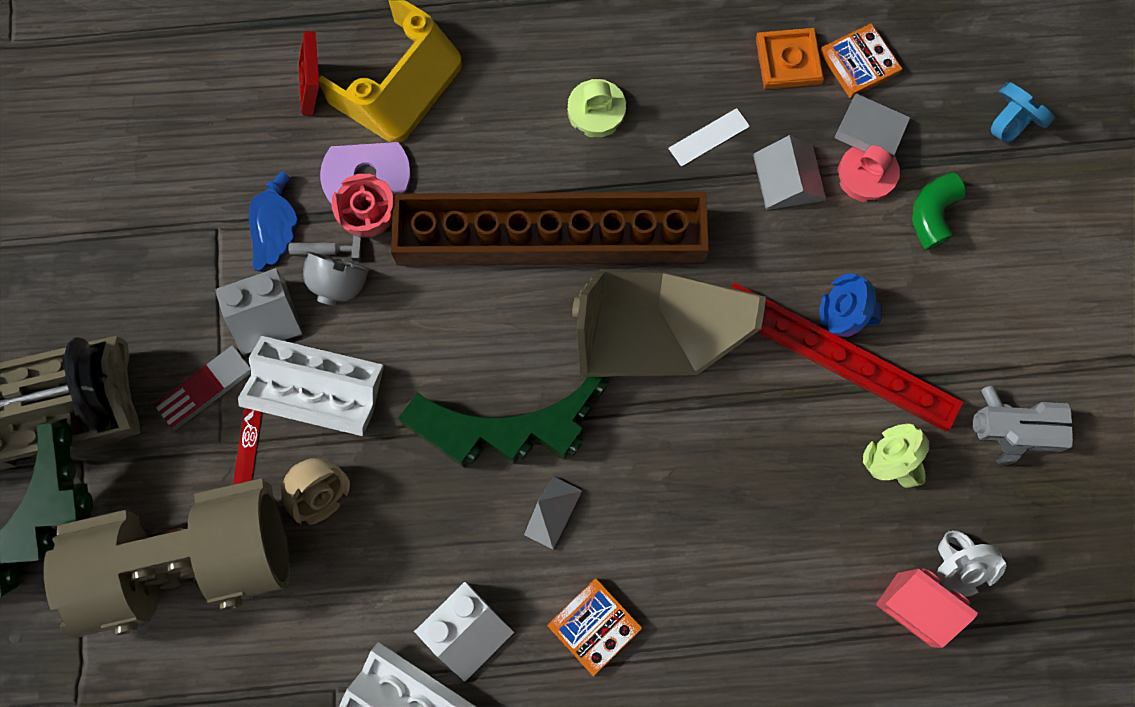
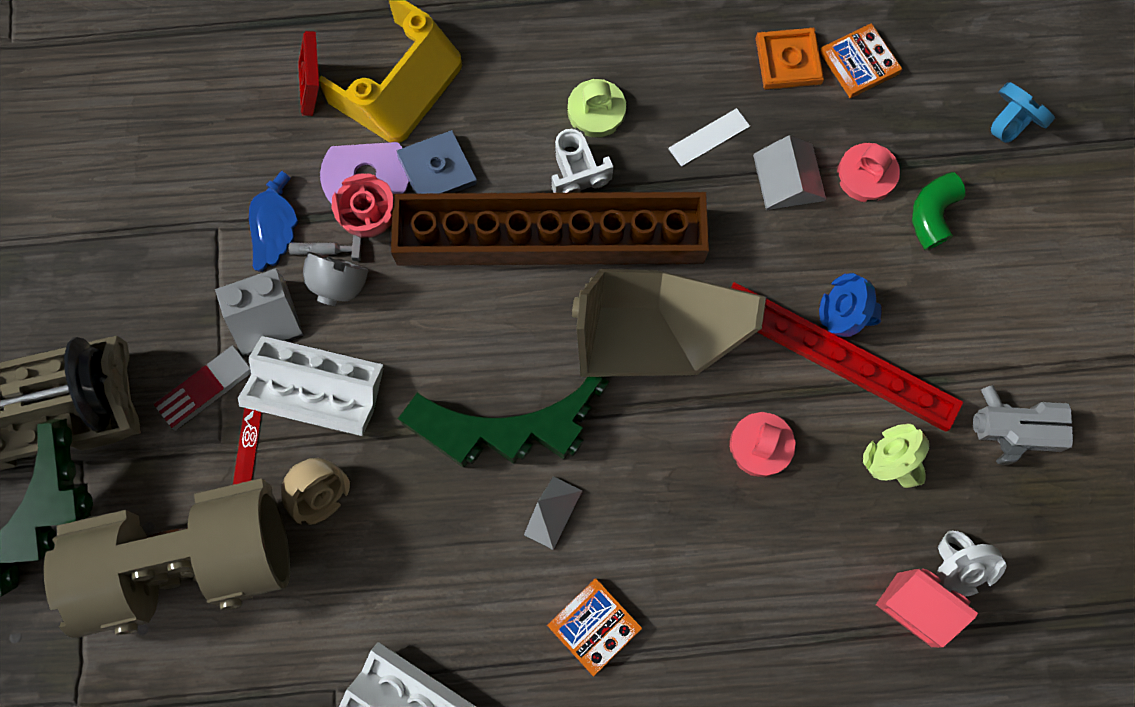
white slope [414,582,514,682] -> none
light grey tile [834,93,910,159] -> none
none -> sand blue plate [396,130,476,194]
none -> white pin [551,129,613,193]
none -> coral tile [729,412,796,478]

